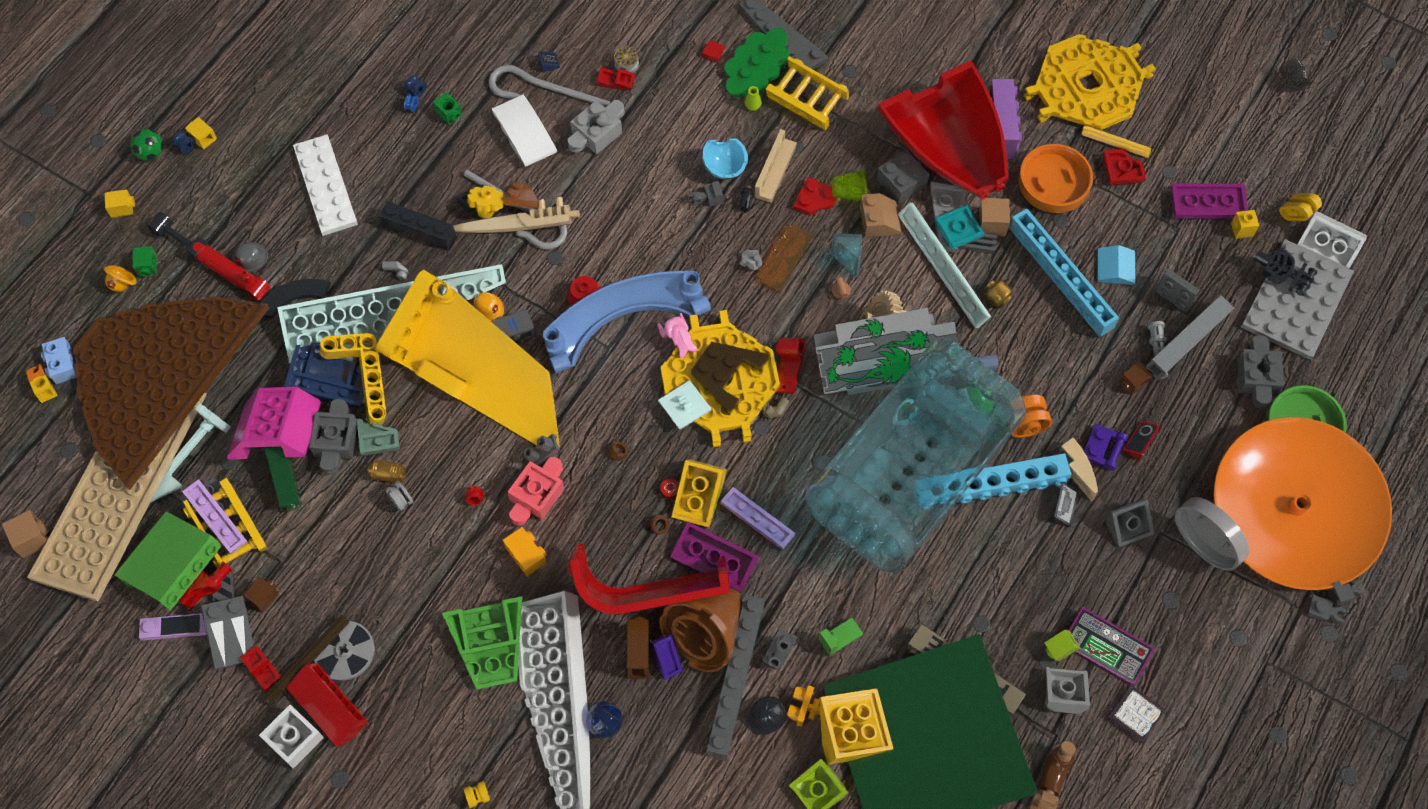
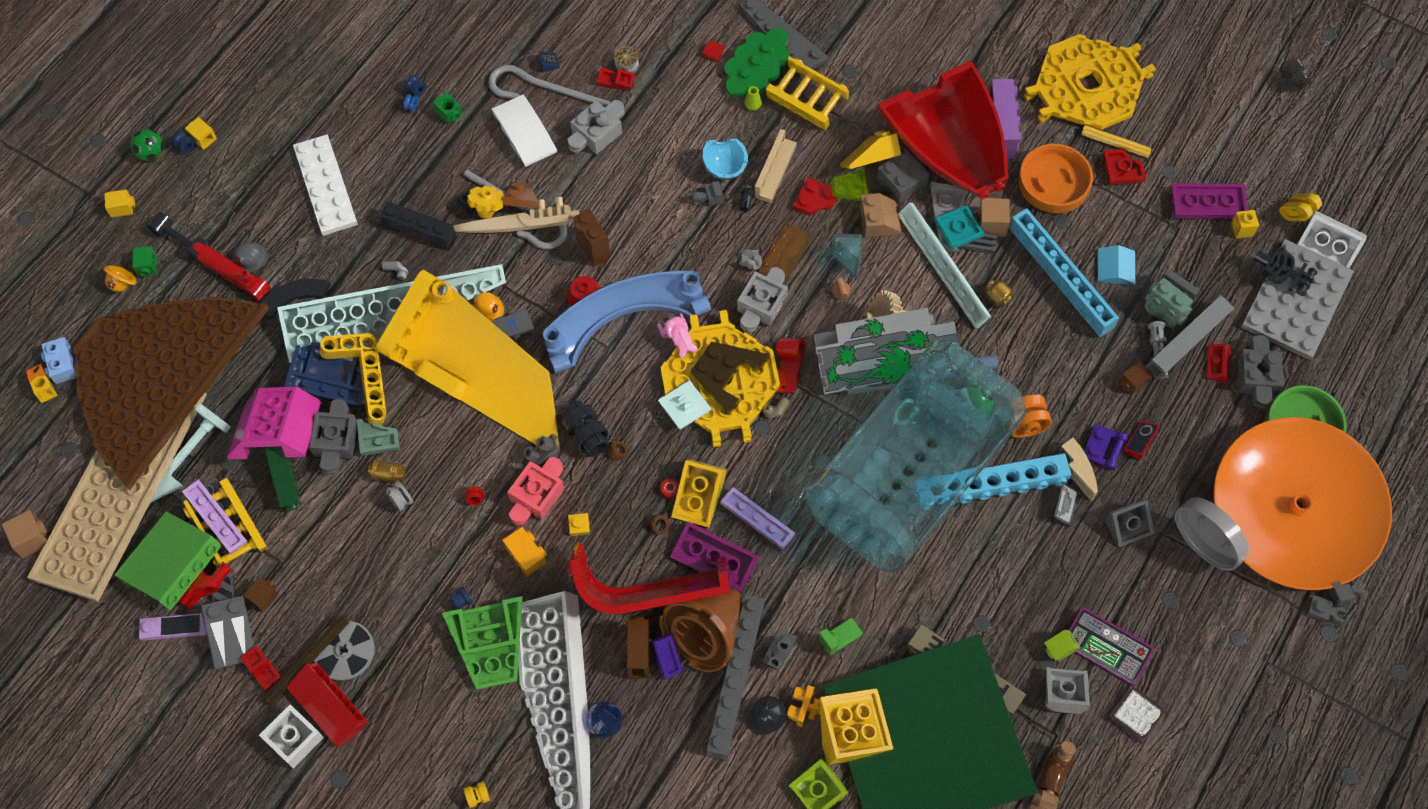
none -> dark blue wheel [449,586,473,610]
none -> black piece [562,400,609,457]
none -> yellow plate [568,513,590,536]
none -> reddish brown brick [573,209,610,267]
none -> light grey brick [737,267,788,333]
none -> yellow slope [840,130,901,169]
none -> sand green brick [1144,278,1193,330]
none -> red slope [1206,343,1231,382]

